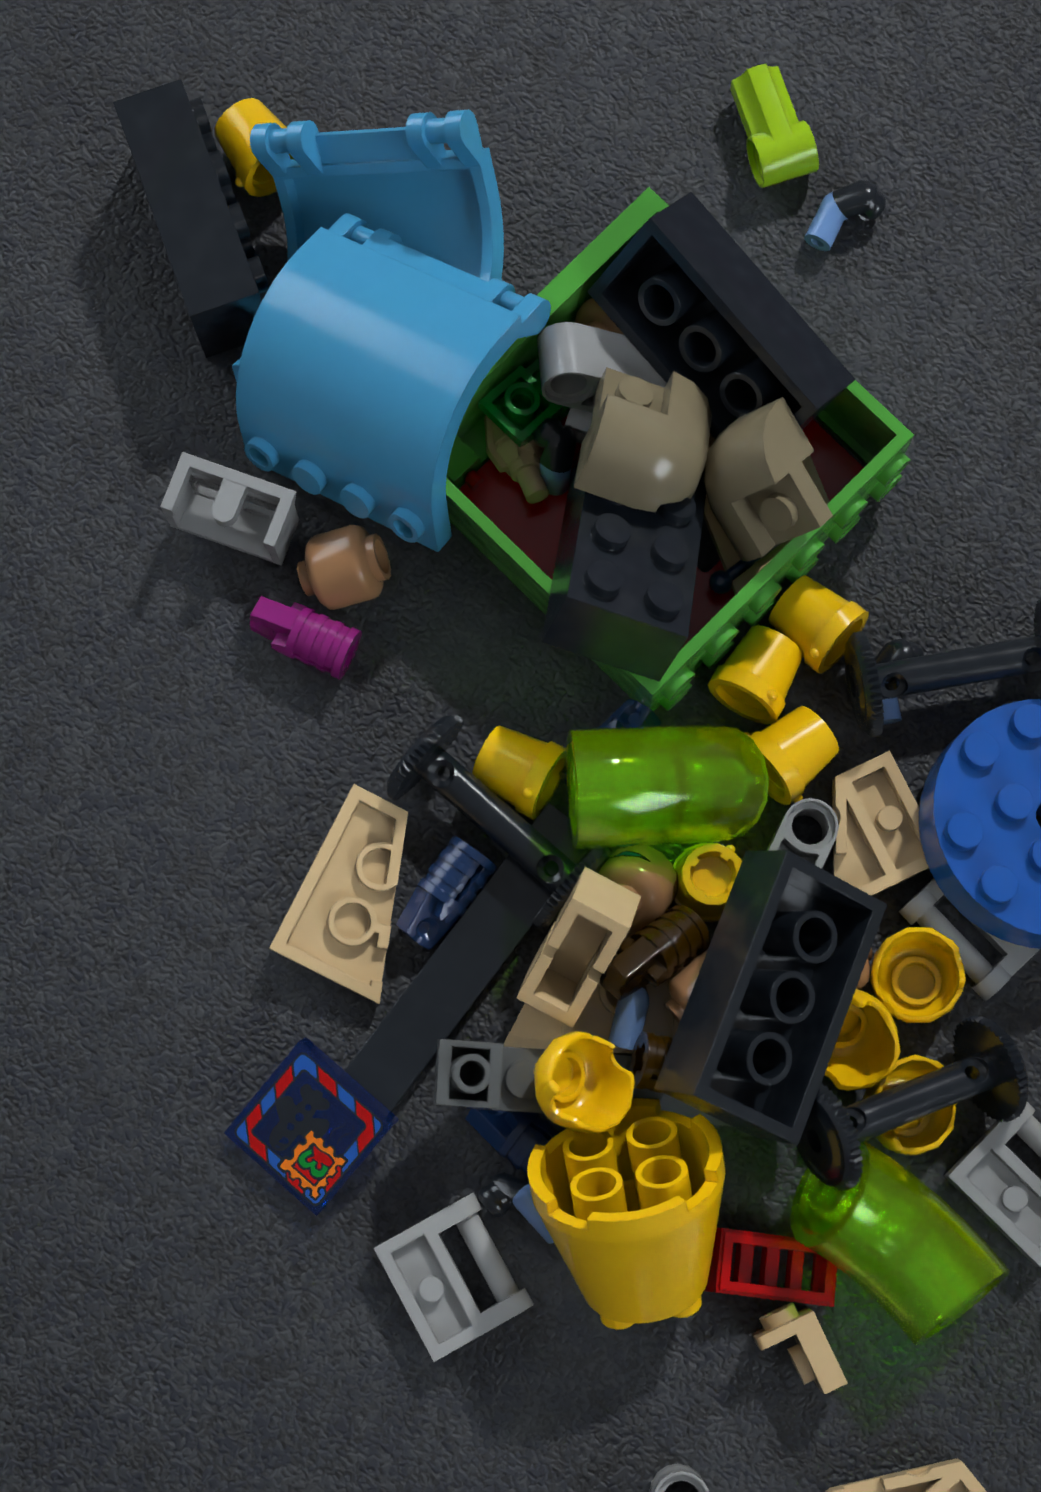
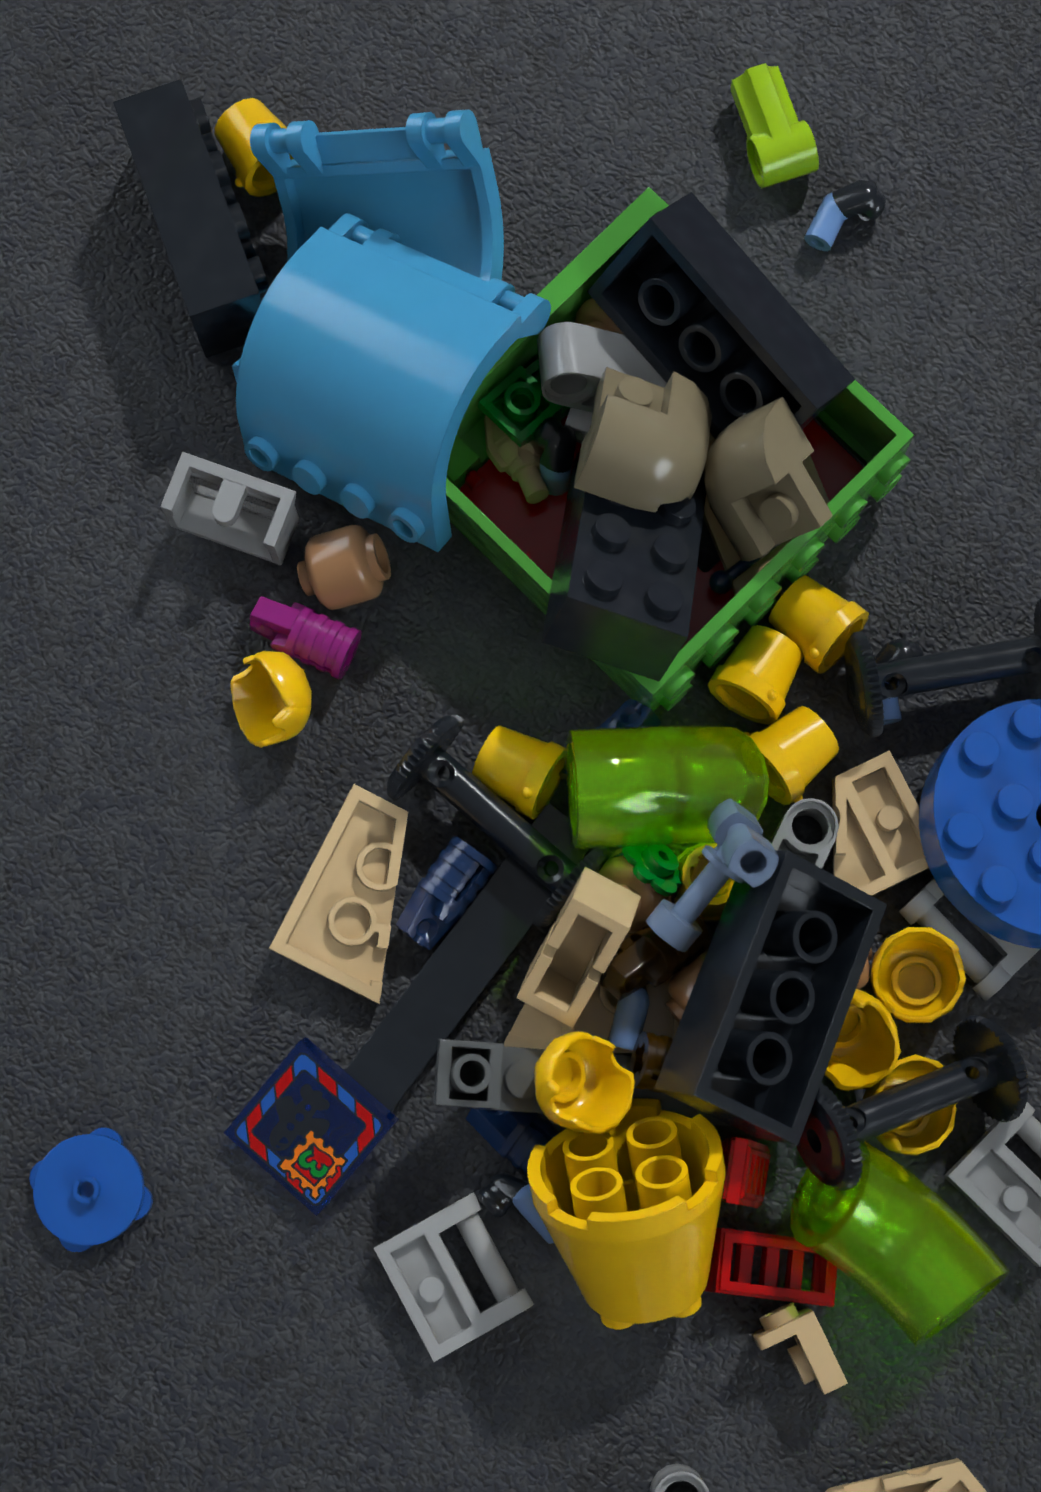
none -> blue piece [29,1128,153,1252]
none -> yellow hair [230,651,312,748]
none -> green plant [622,836,683,897]
none -> sand blue bar [646,798,779,952]
none -> red slope [721,1137,771,1208]

